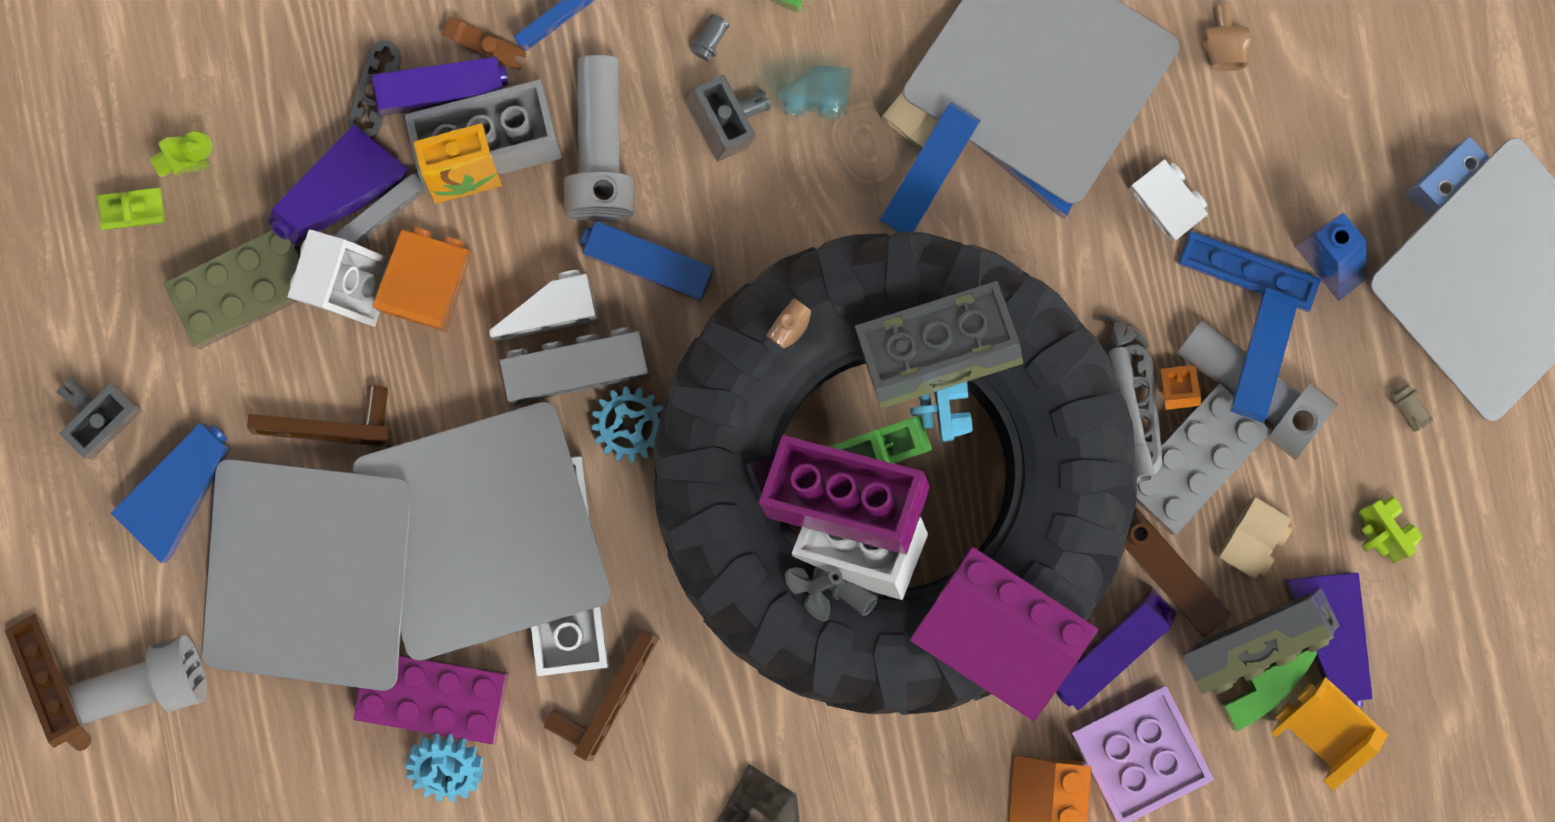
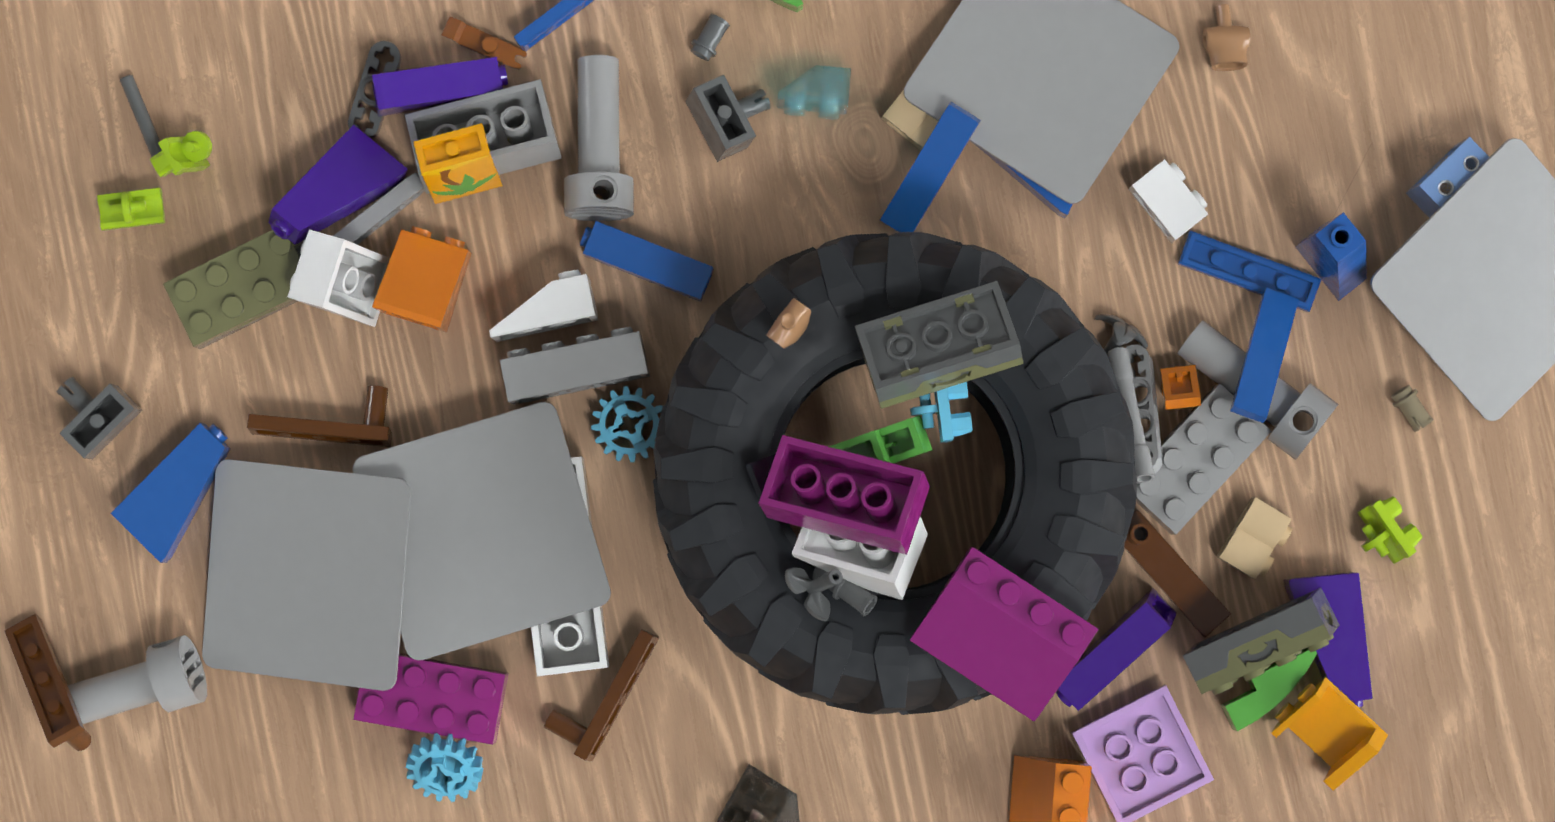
none -> dark grey bar [120,75,162,157]

